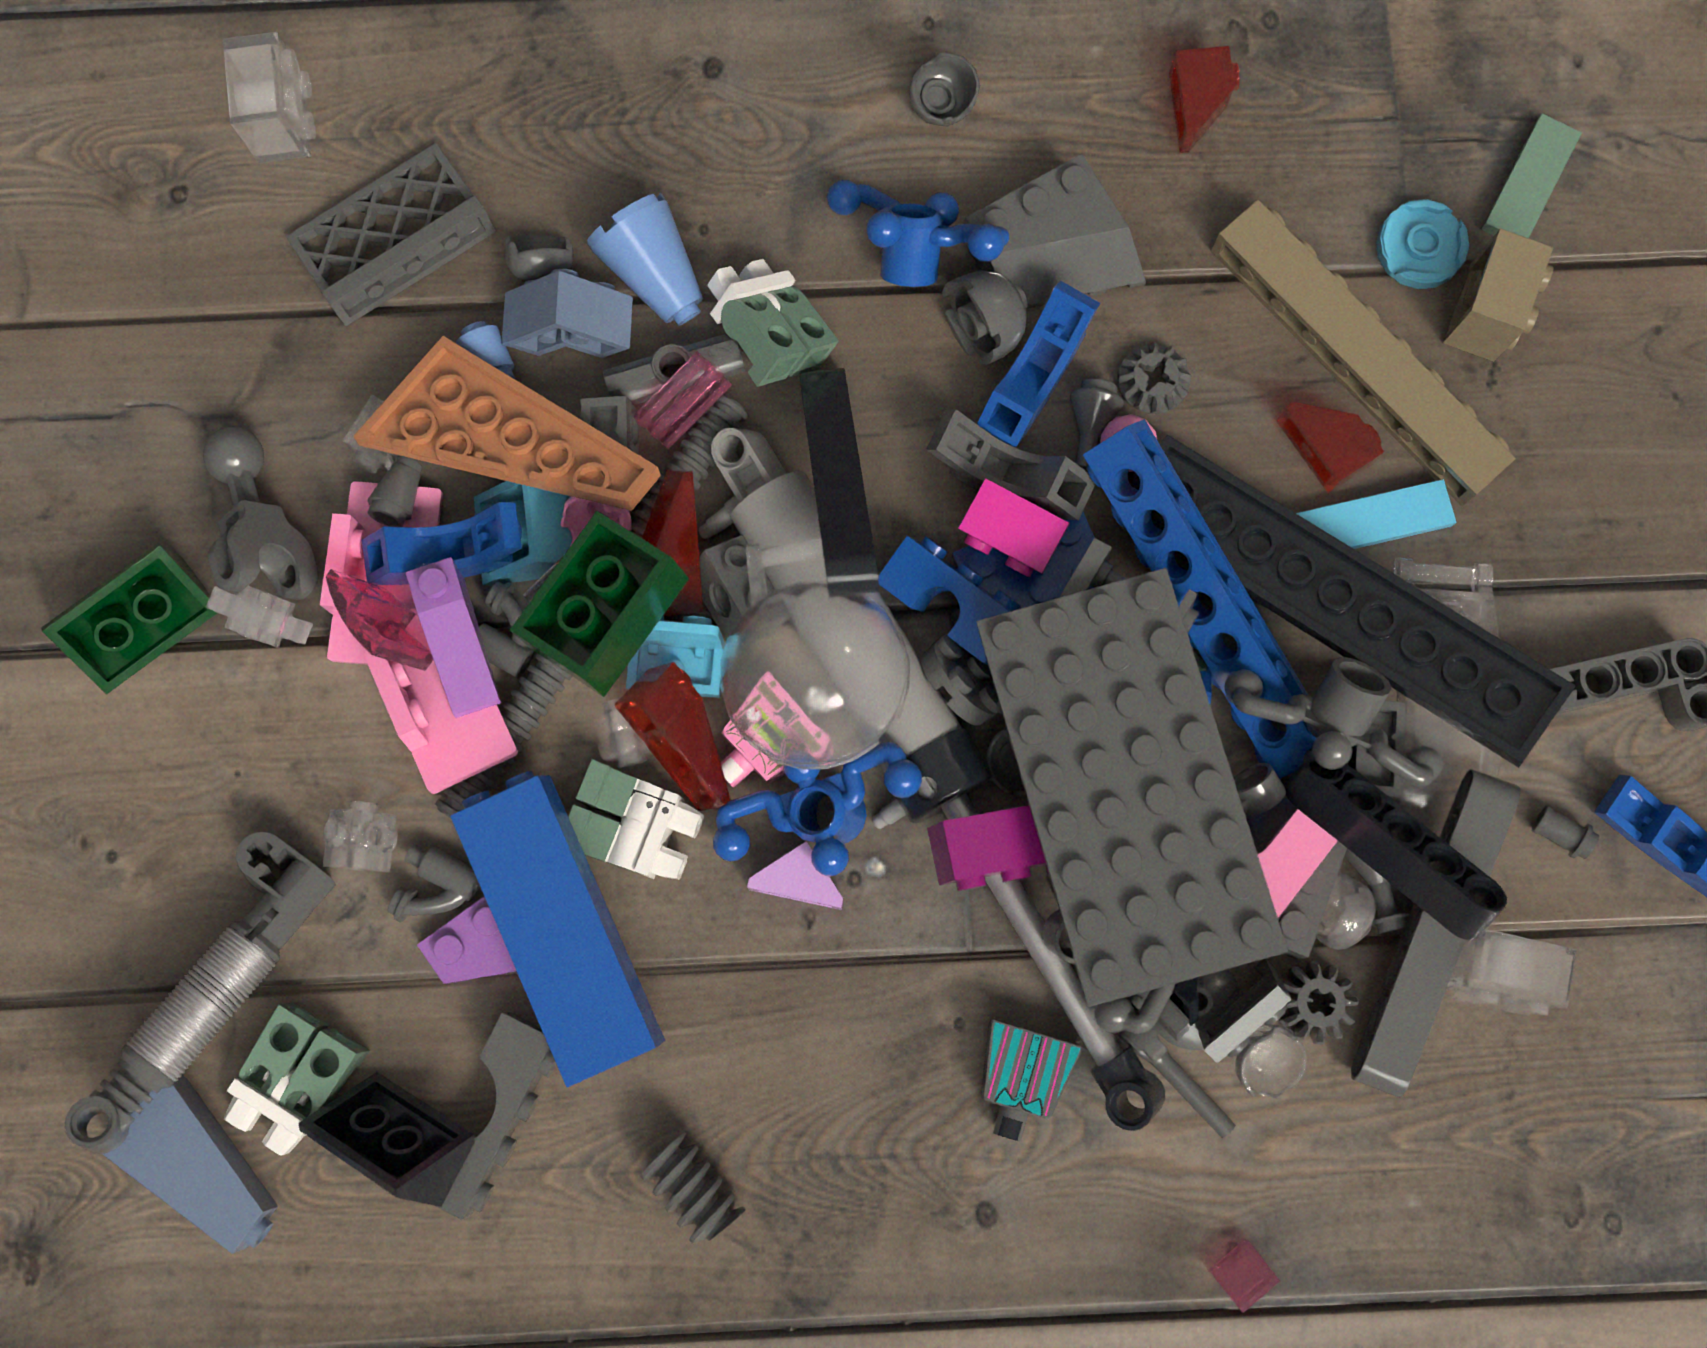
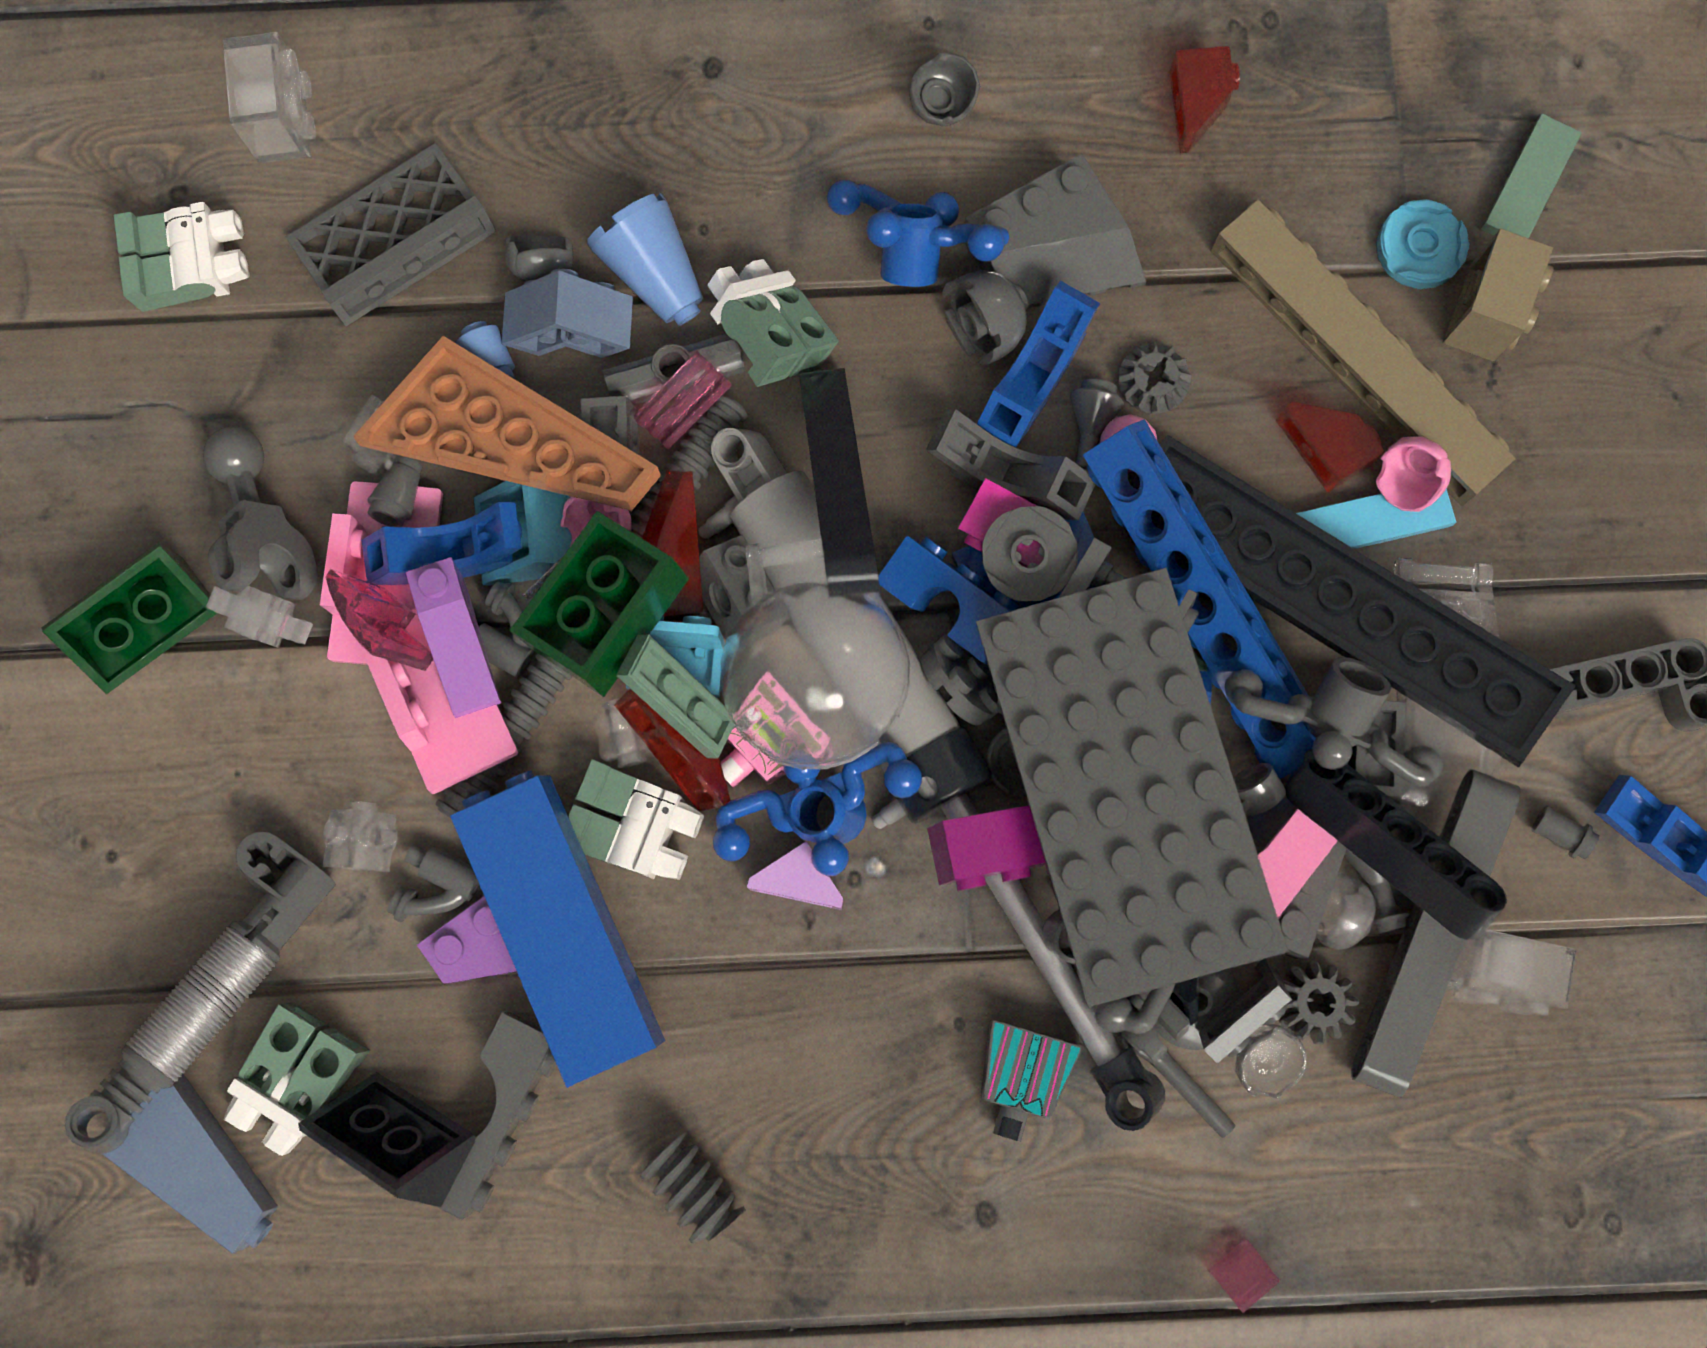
none -> hips [114,202,249,312]
none -> sand green tile [616,634,738,758]
none -> dark grey plate [982,506,1078,601]
none -> bright pink hair [1376,437,1451,512]

